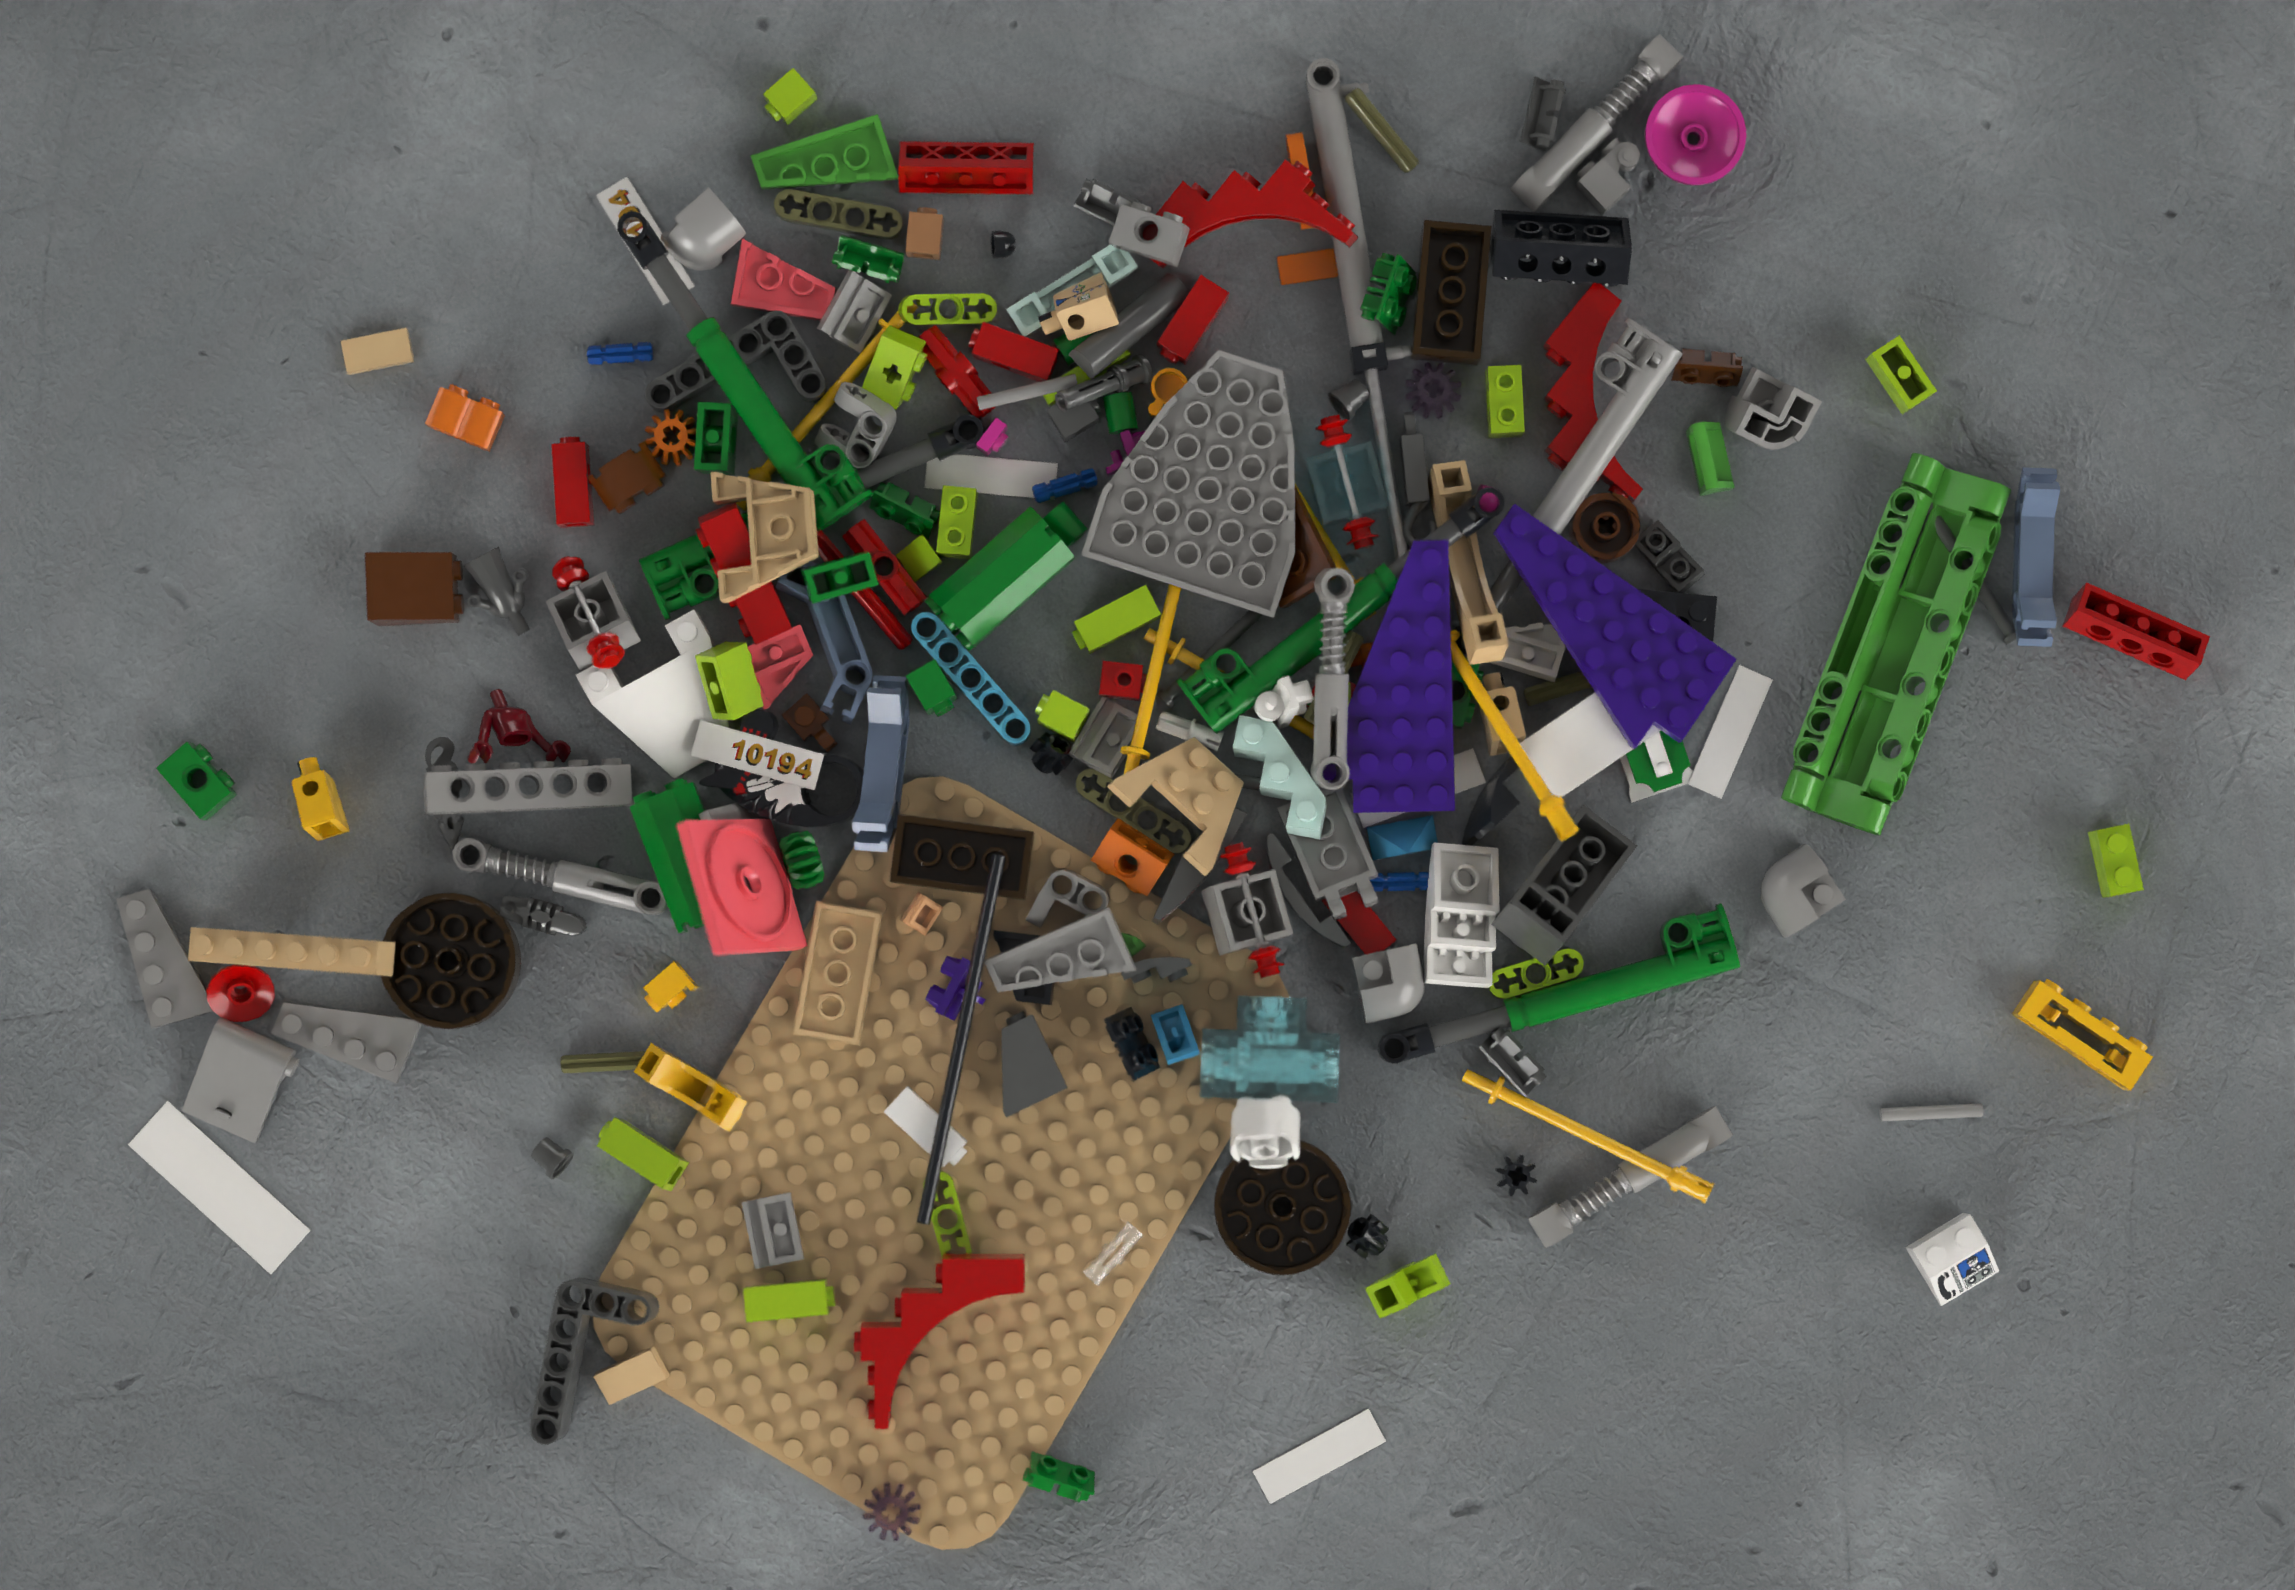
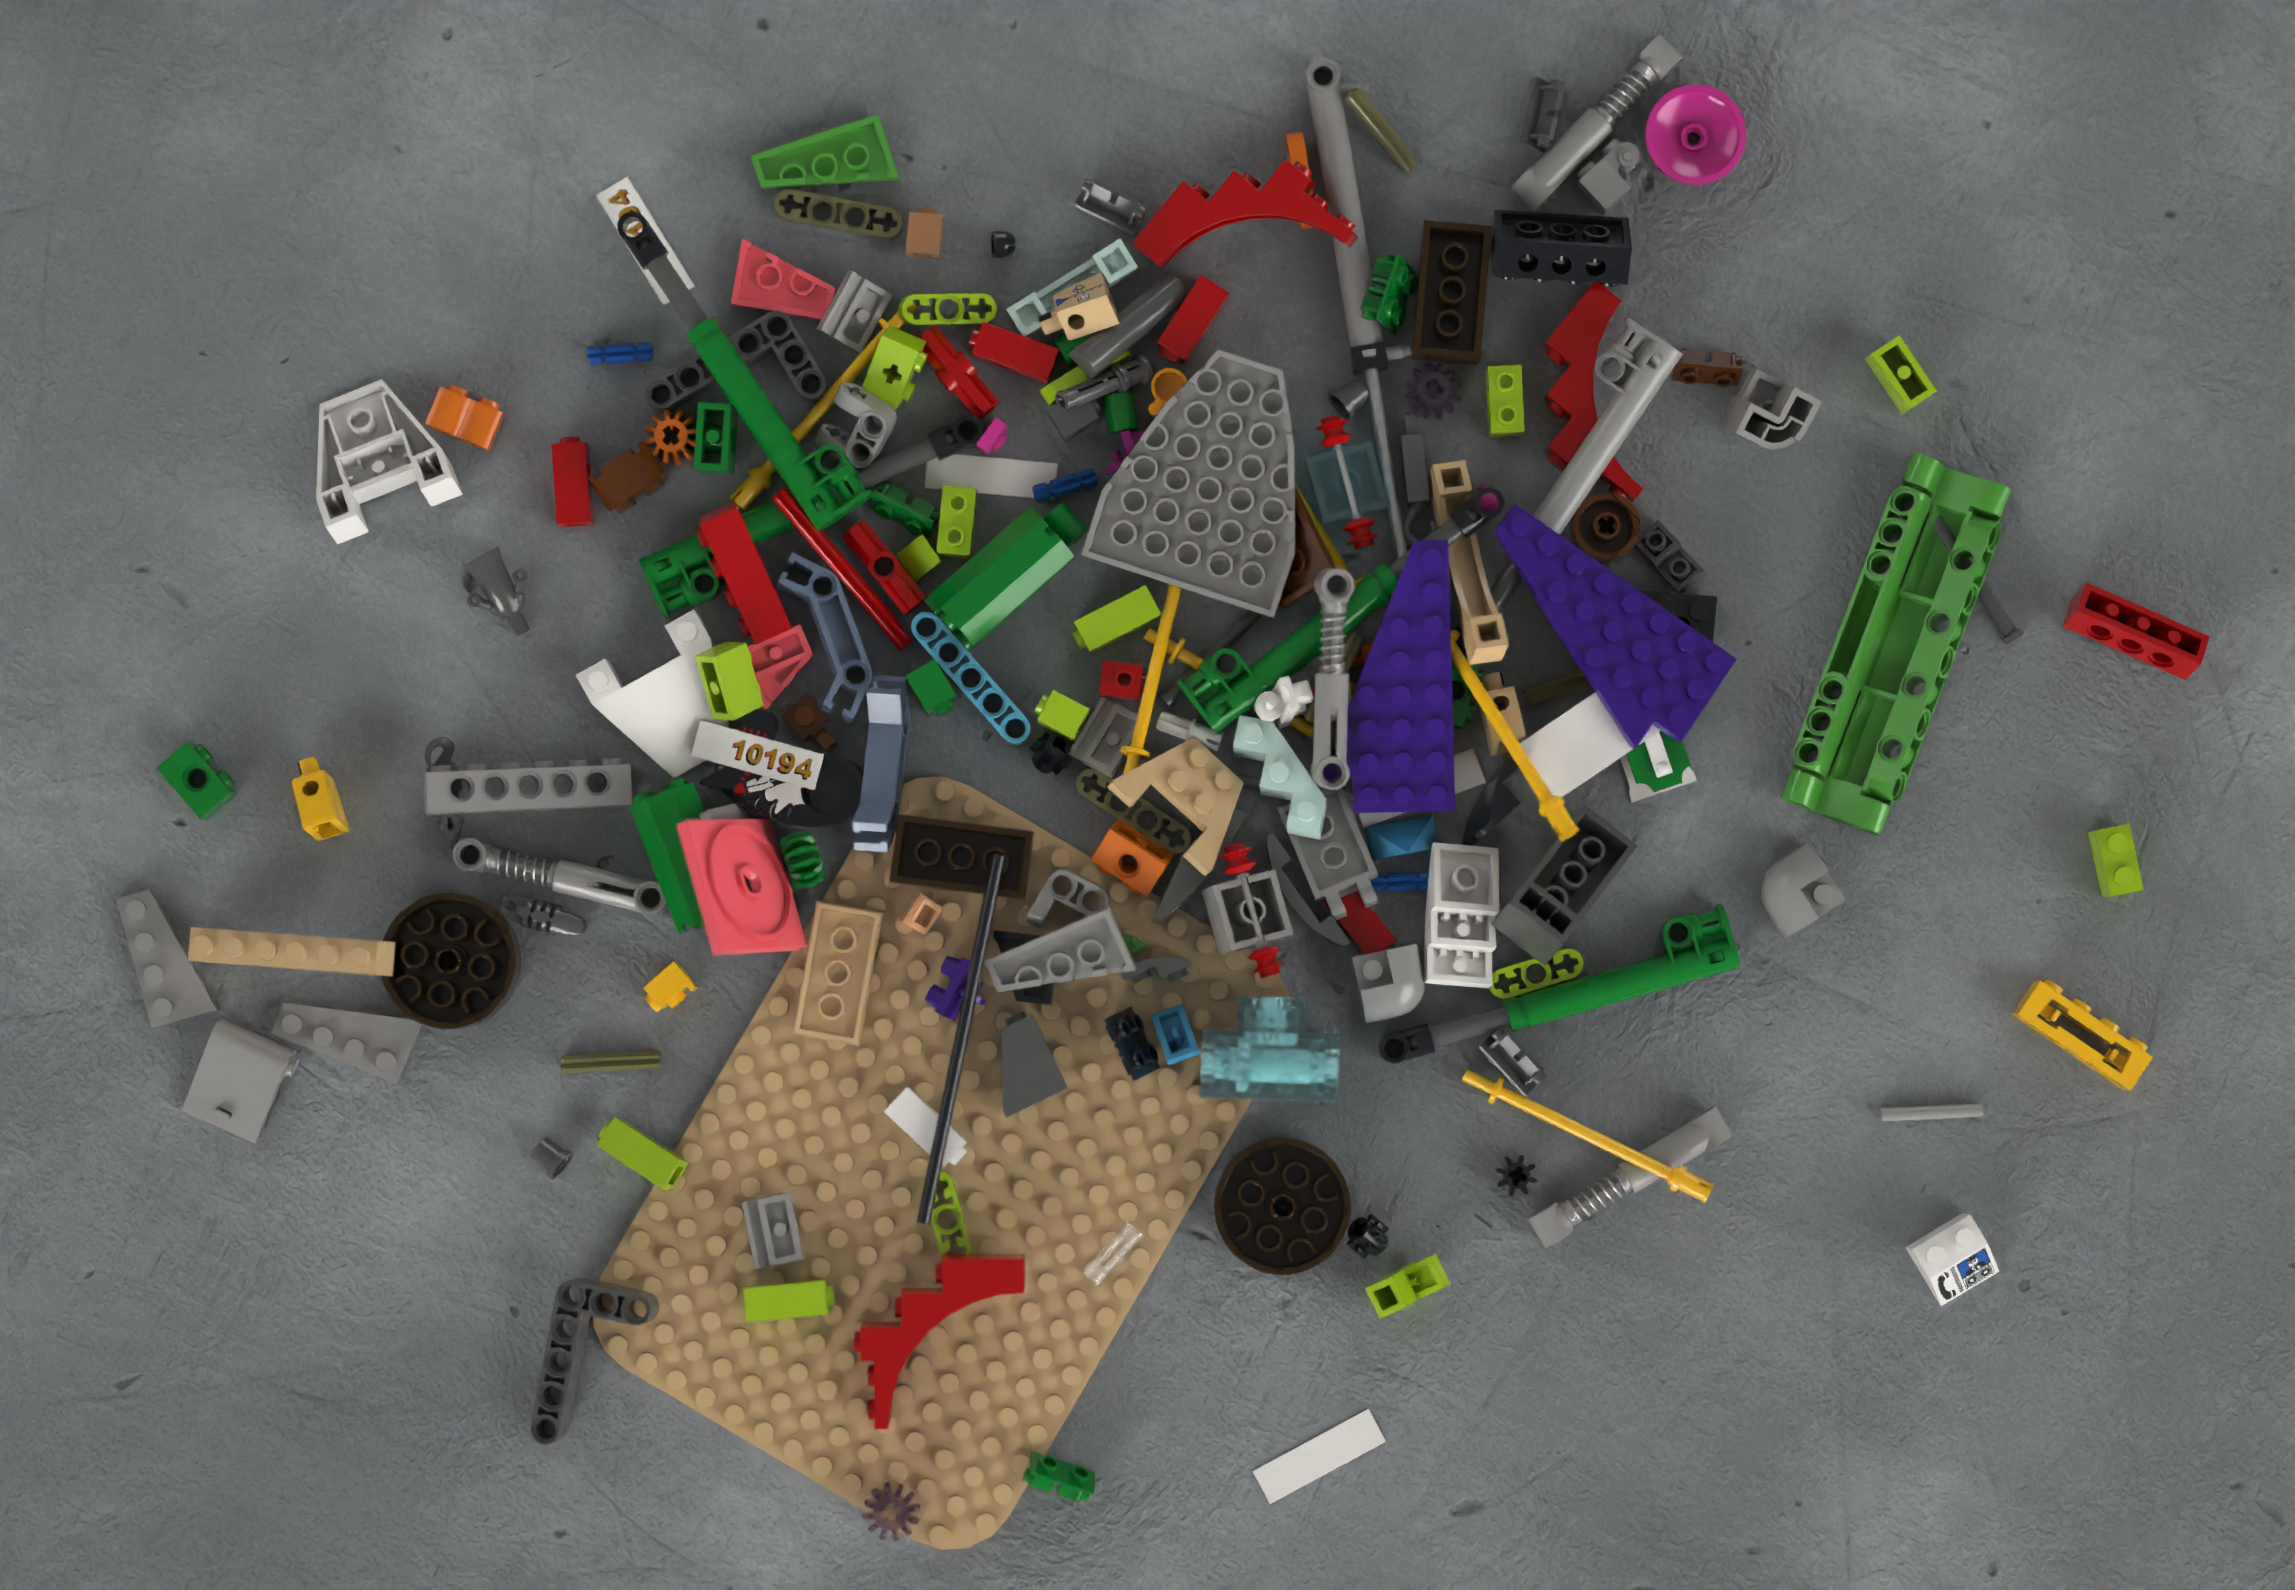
white sticker [128,1101,311,1274] -> none
red dish [207,964,275,1022] -> none
tan tile [341,328,414,375] -> none
reddish brown slope [365,552,464,626] -> none
dark red piece [467,689,571,764] -> none
light grey brick [545,556,641,671] -> none
tan tile [593,1346,670,1405] -> none
yellow arch [634,1043,747,1132] -> none
light grey brick [660,187,746,271] -> none
tan wing [711,472,819,603] -> none
lime brick [763,68,817,125] -> none
green brick [801,551,879,603] -> none
green hinge [832,235,905,284] -> none
red fence [898,141,1034,195] -> none
light grey bar [977,374,1077,410] -> none
light grey brick [1108,202,1190,267] -> none
white brick [1231,1096,1300,1169] -> none
orange sticker [1277,248,1338,285] -> none
white wing [1490,622,1566,682] -> none
bright green tile [1686,422,1735,496] -> none
white sticker [1688,665,1773,799] -> none
sand blue piece [2012,467,2060,647] -> none
none -> white wedge [316,379,462,544]

